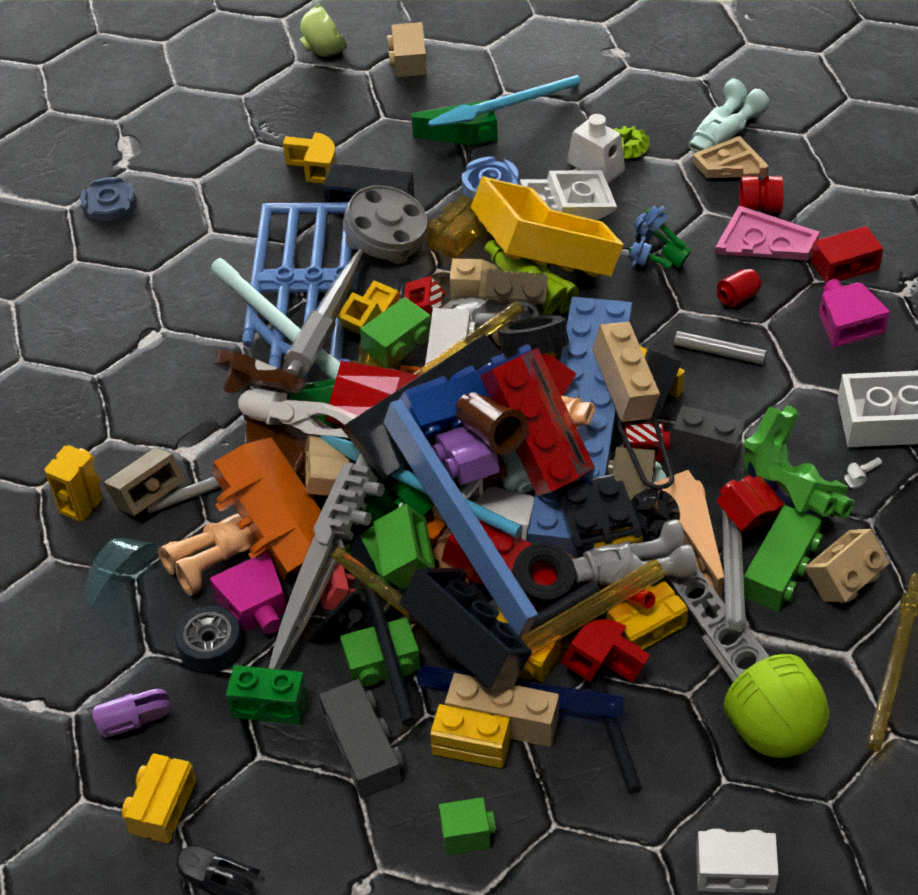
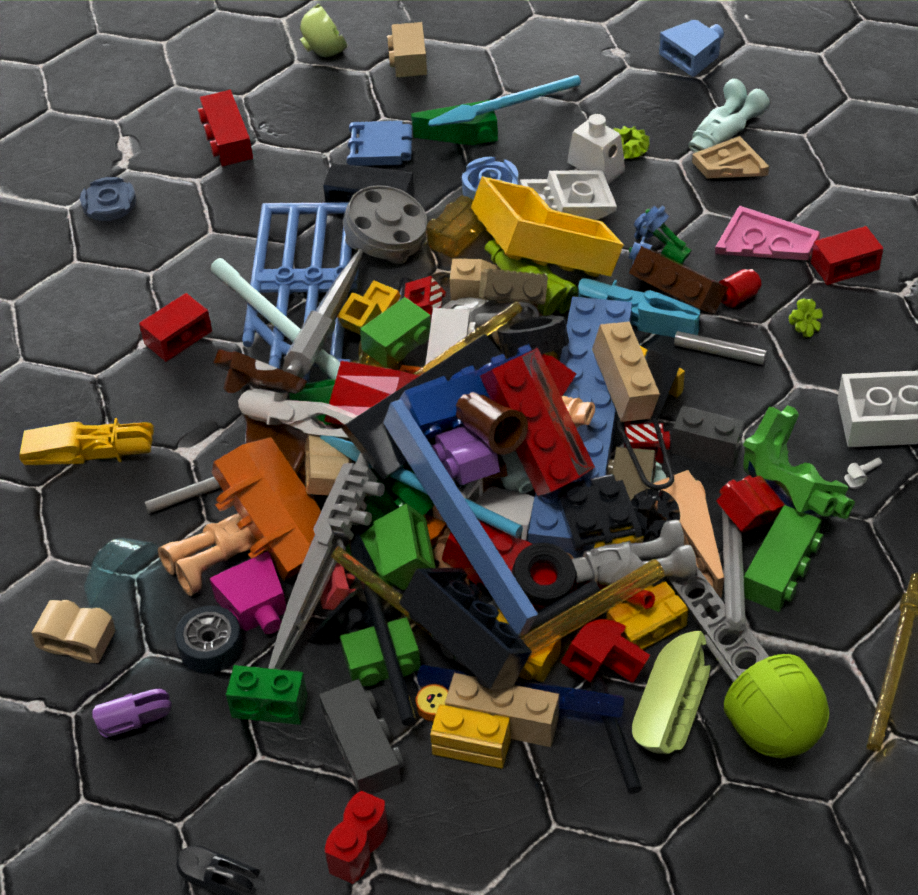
yellow brick [44,445,104,522] -> none
dark tan brick [103,448,186,516] -> none
yellow brick [122,754,197,844] -> none
yellow brick [283,132,337,184] -> none
bright green brick [439,797,496,856] -> none
white brick [696,829,779,893] -> none
red wheel [739,176,784,213] -> none
tan brick [804,529,890,603] -> none
dark pink torso [819,279,890,348] -> none
none -> yellow arm [19,418,154,465]
none -> tan brick [32,600,116,663]
none -> red brick [139,293,212,362]
none -> red brick [197,90,253,166]
none -> red brick [325,791,388,884]
none -> medium blue plate [347,121,412,166]
none -> light yellow tile [416,684,448,721]
none -> medium azure arm [578,278,700,338]
none -> reddish brown brick [629,246,728,314]
none -> yellowish green brick [632,631,710,754]
none -> light blue torso [659,20,724,77]
none -> lime plant [789,299,823,337]

